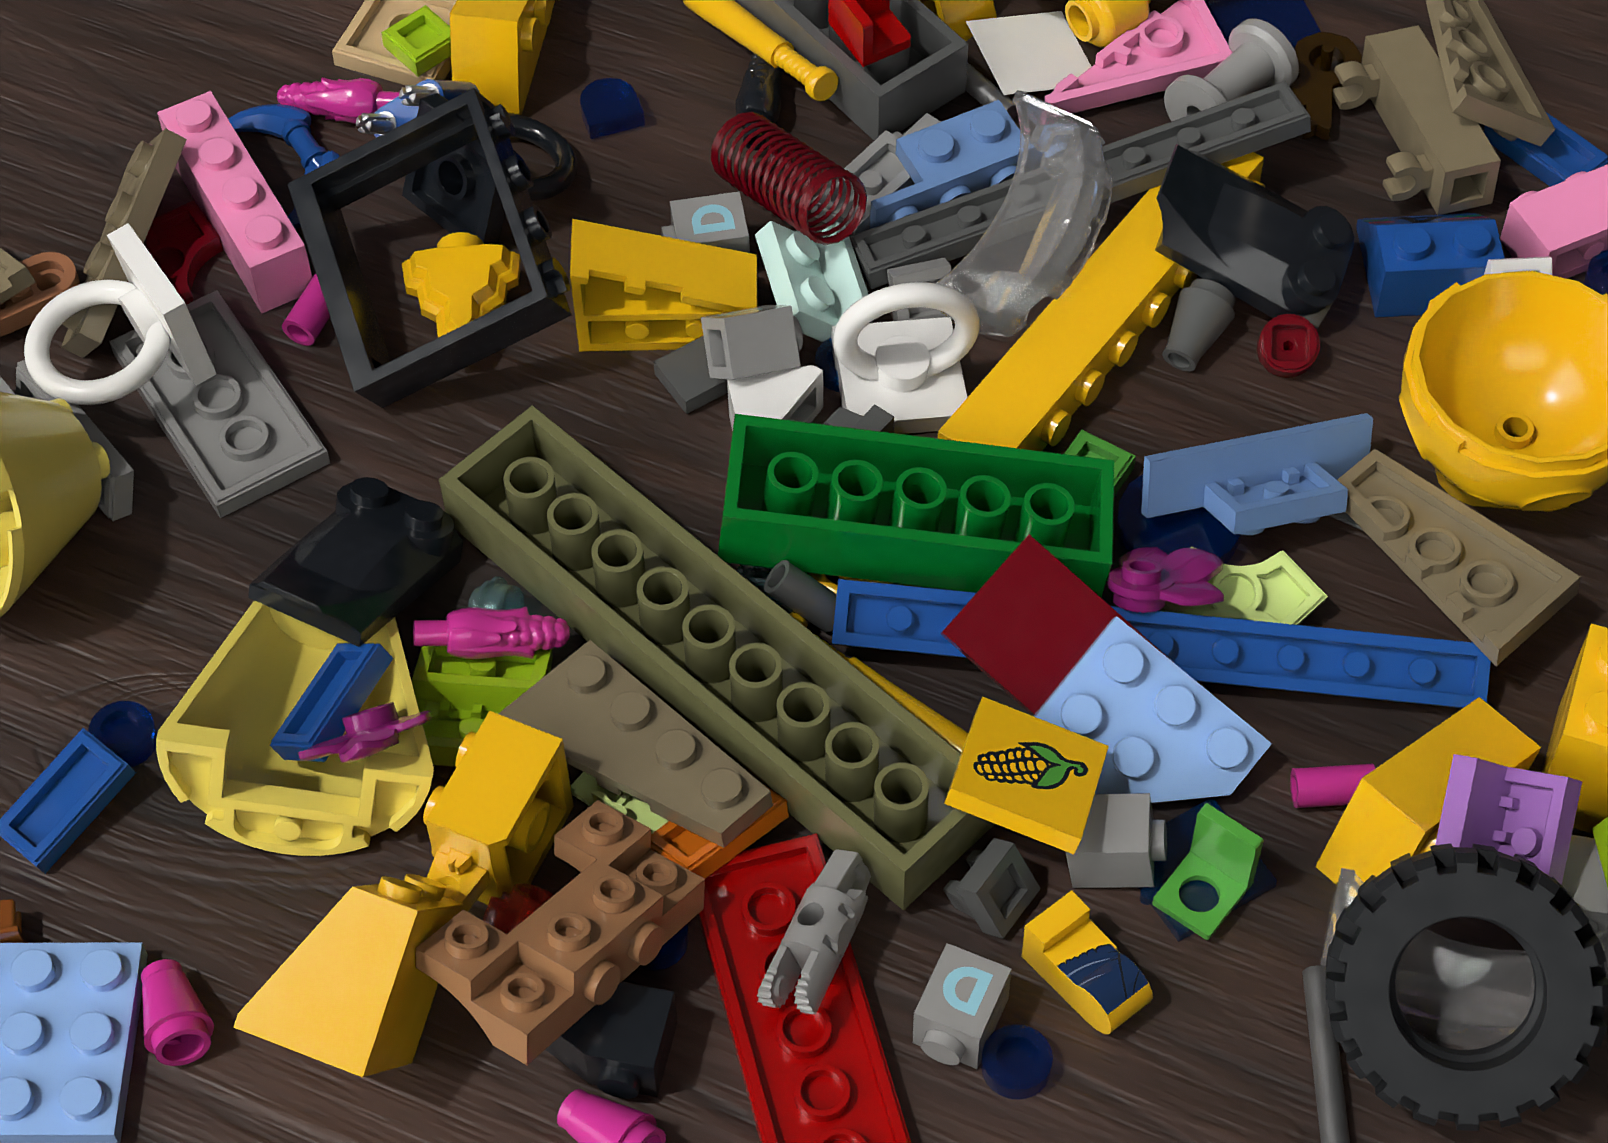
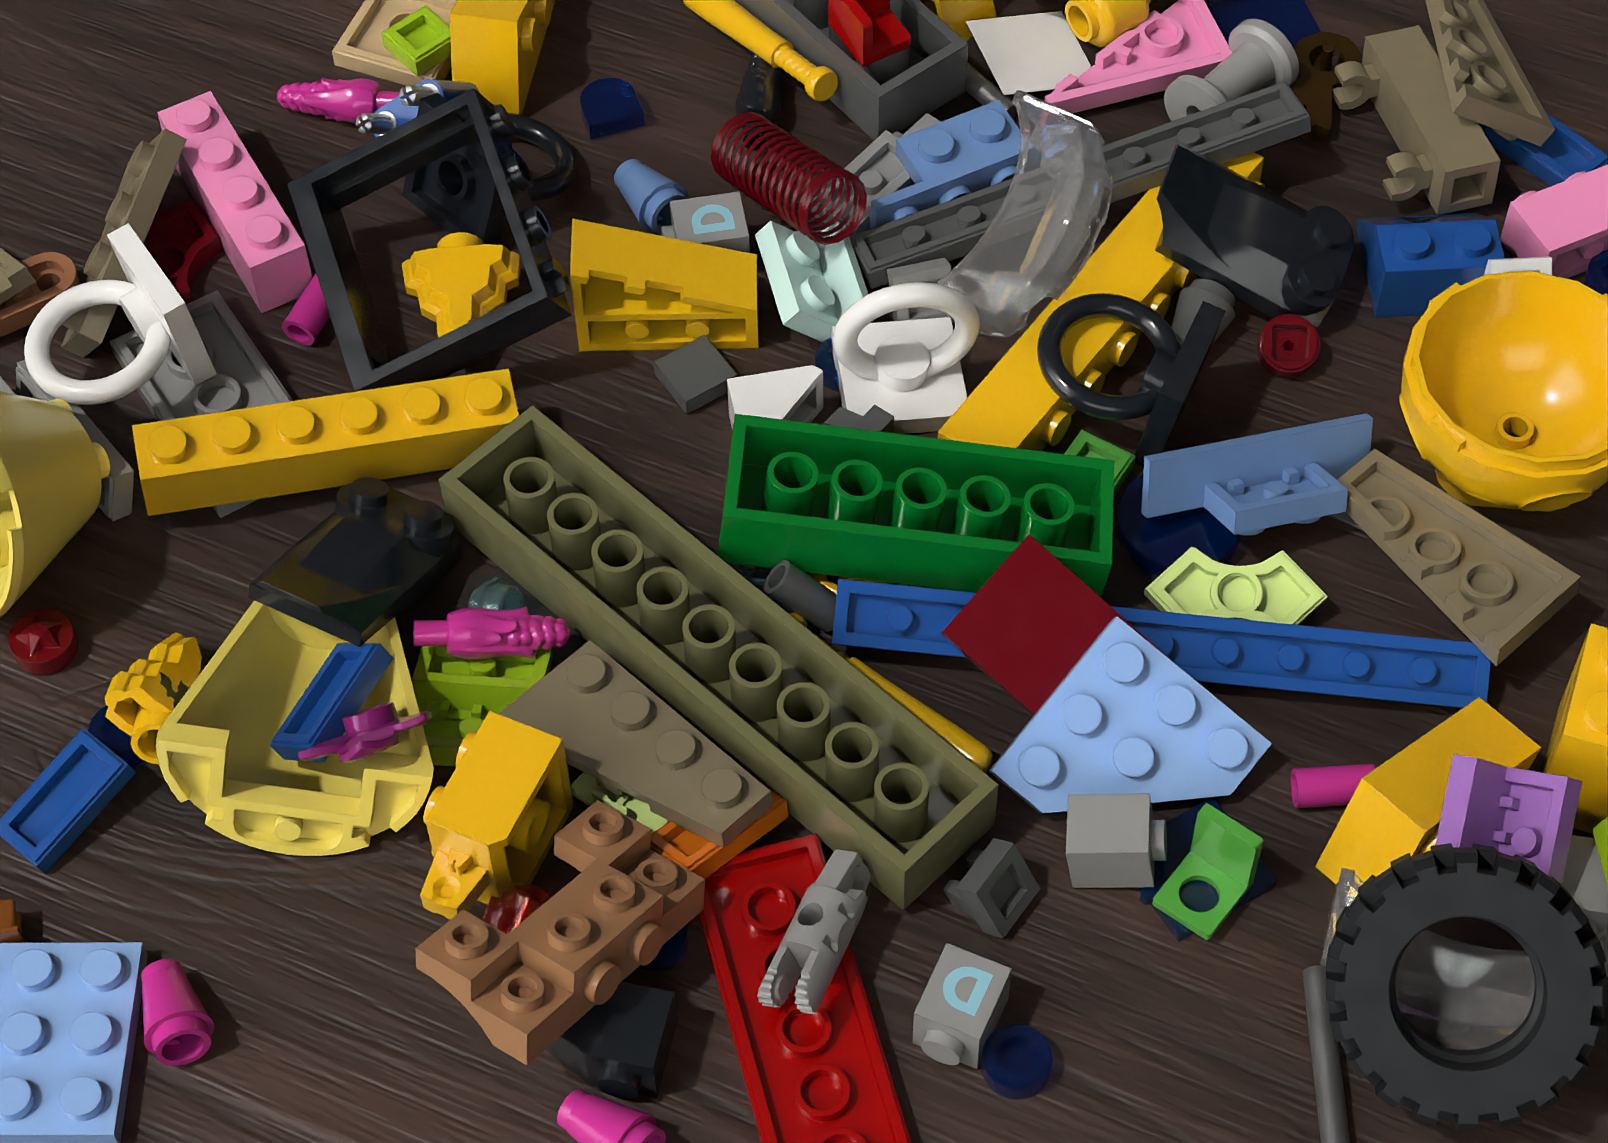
blue piece [228,104,340,229] -> none
yellow slope [233,874,465,1077] -> none
light grey brick [701,305,803,380] -> none
yellow tile [944,696,1109,855] -> none
yellow leg [1021,890,1153,1034] -> none
magenta plate [1108,547,1224,613] -> none
none -> dark red tile [9,609,78,675]
none -> yellow rock [105,632,202,765]
none -> yellow brick [132,368,519,516]
none -> medium blue cone [614,159,689,236]
none -> black tile [1037,293,1226,465]

